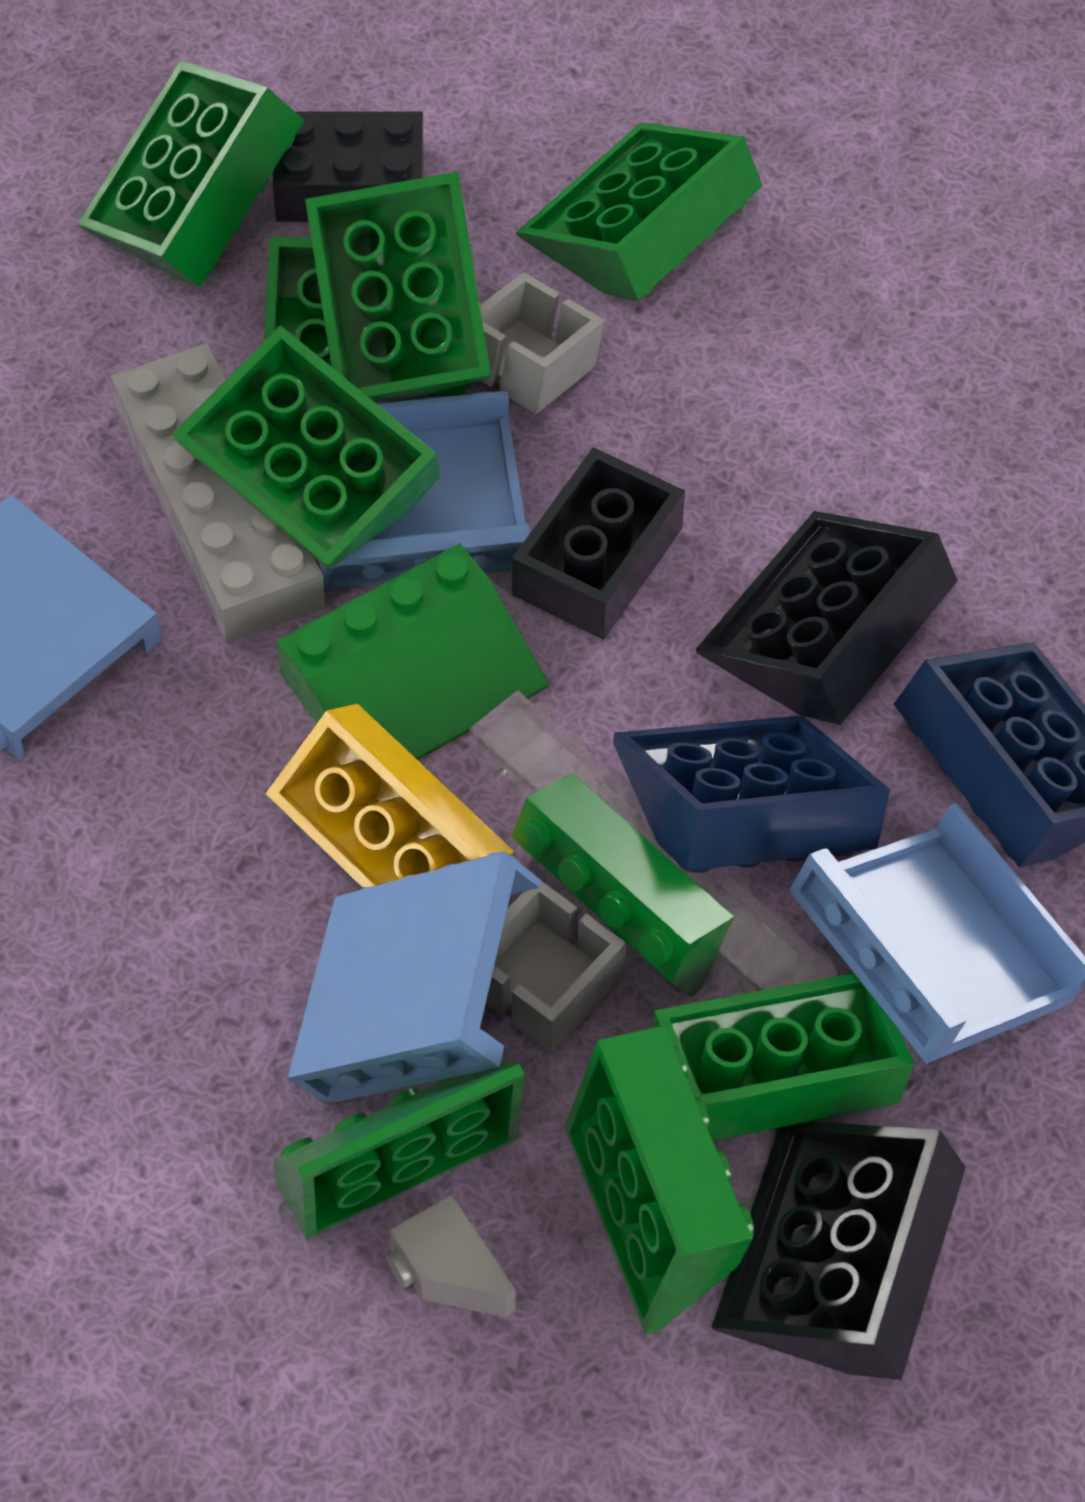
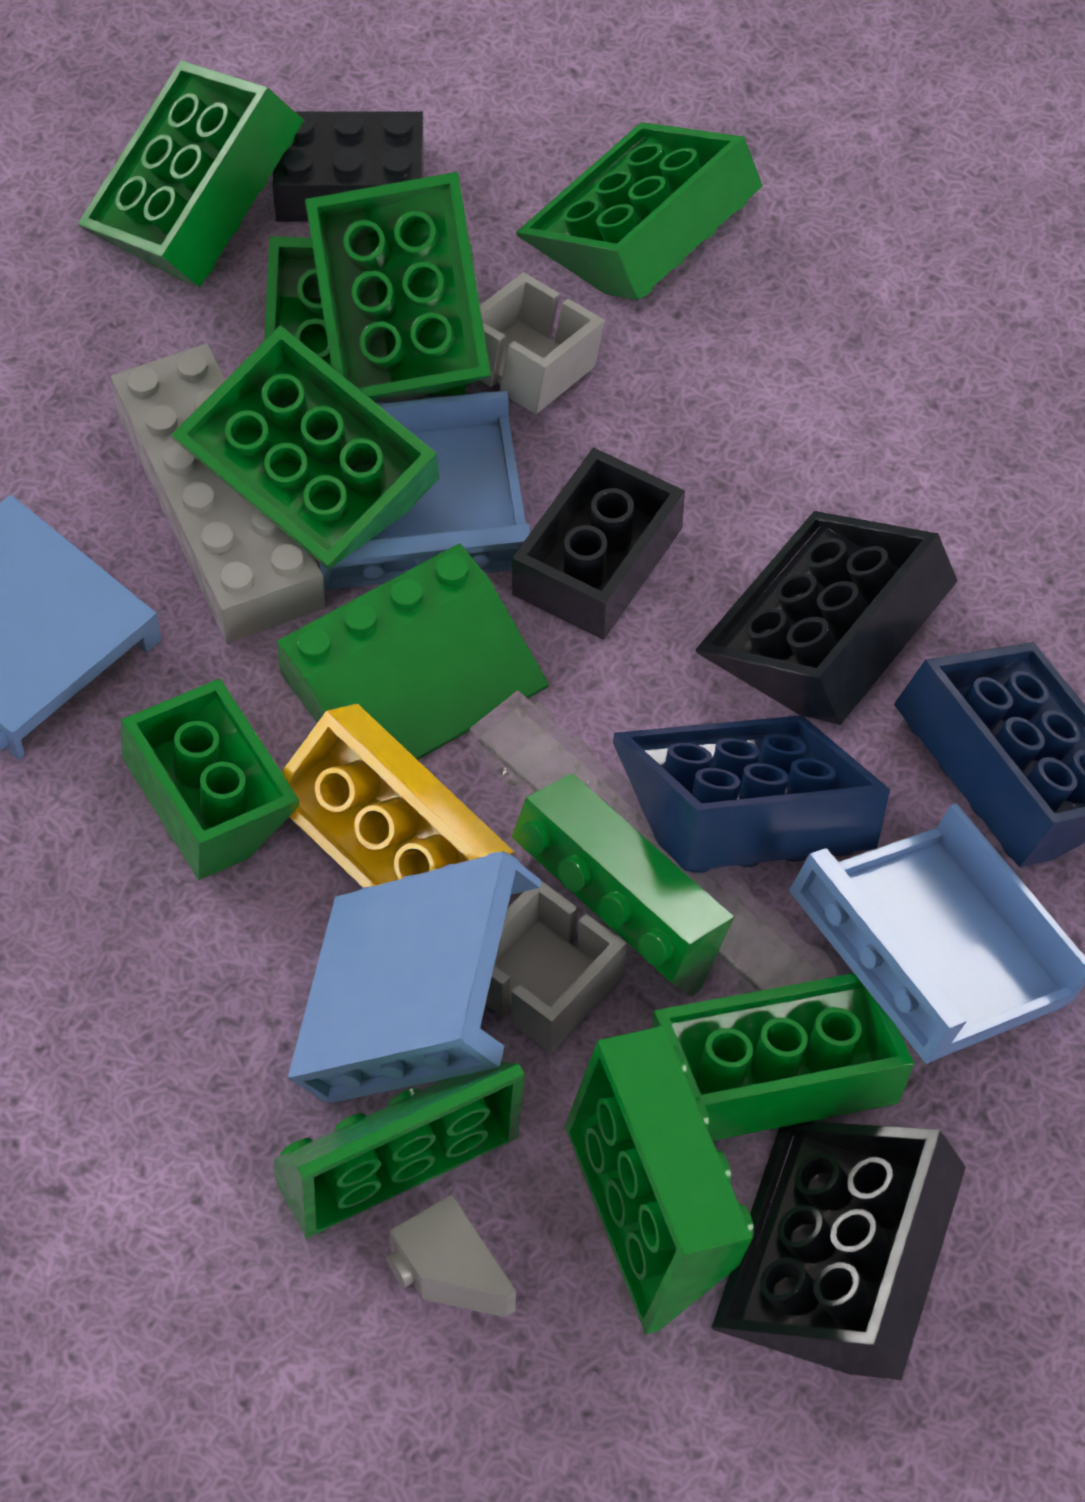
none -> green slope [121,678,299,881]

